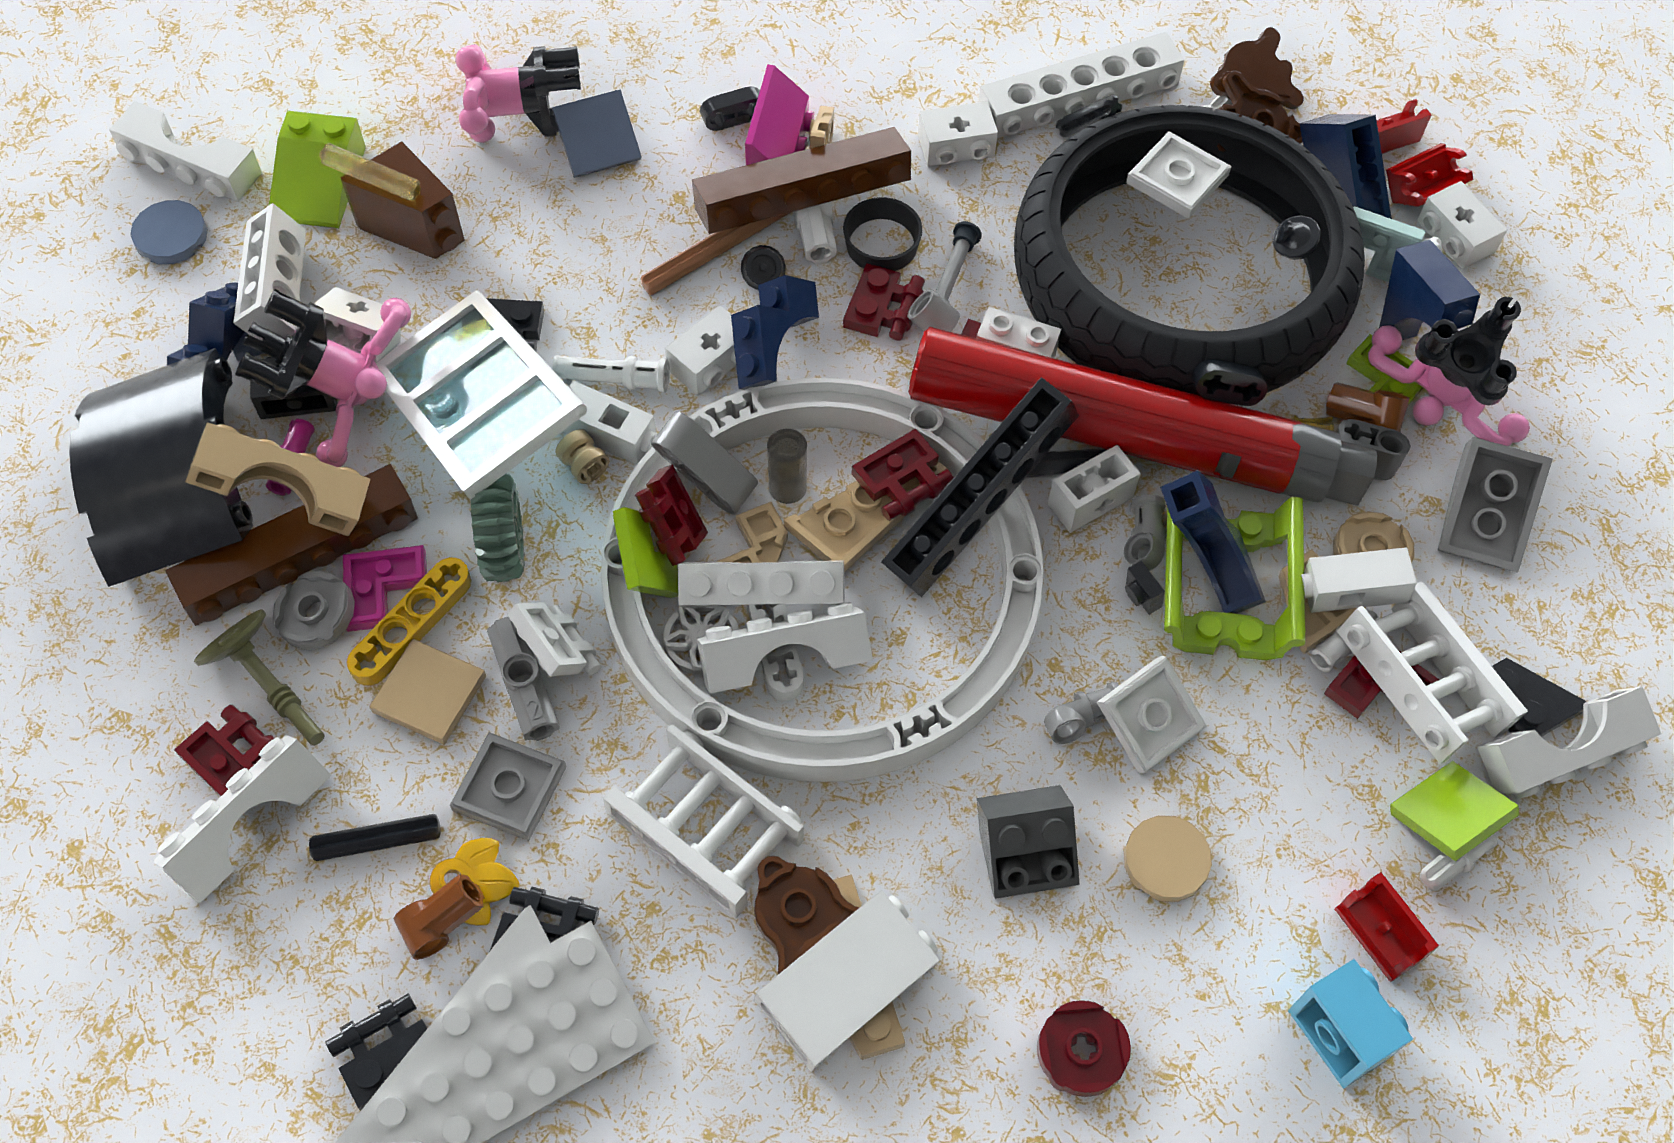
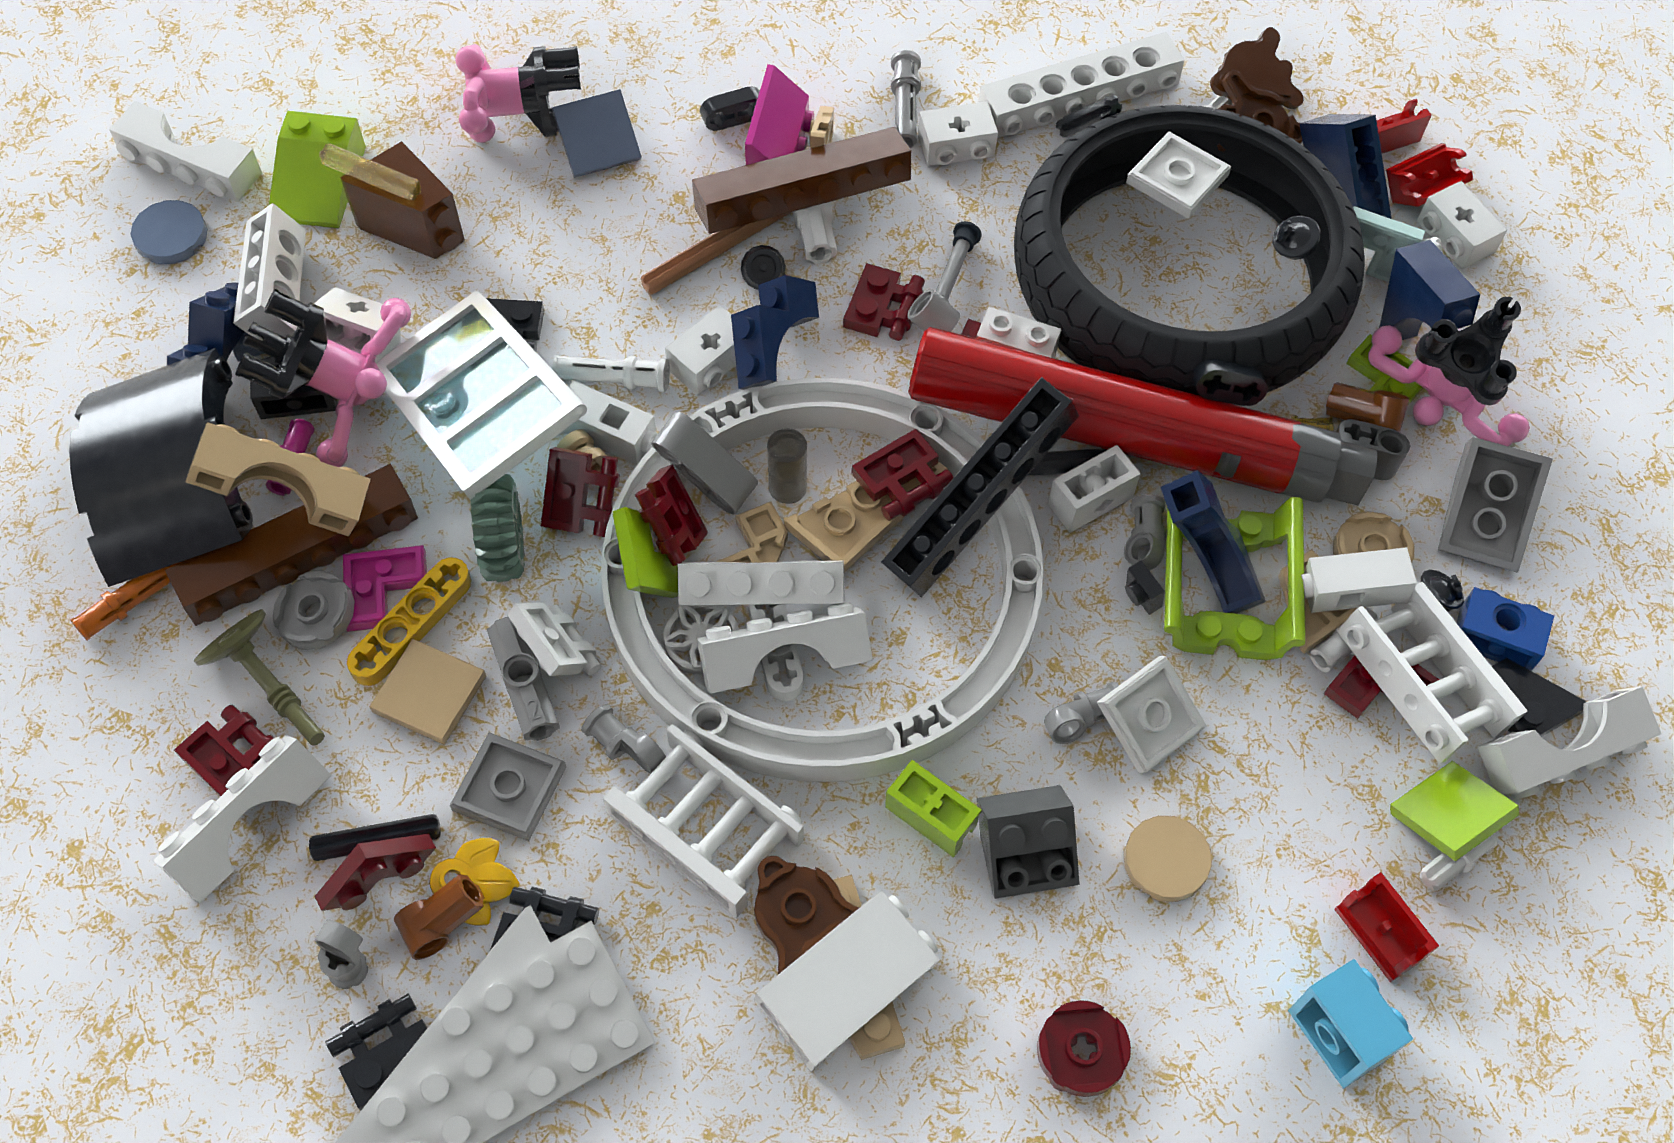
black tyre [843,197,922,271] -> none
none -> orange pin [70,561,183,641]
none -> dark red plate [314,834,436,911]
none -> light grey connector [315,919,368,989]
none -> dark red plate [540,447,620,537]
none -> light grey connector [581,704,666,774]
none -> lime hinge [885,760,982,858]
none -> light grey pin [891,50,921,148]
none -> black hat [1420,569,1464,612]
none -> blue brick [1456,587,1555,671]

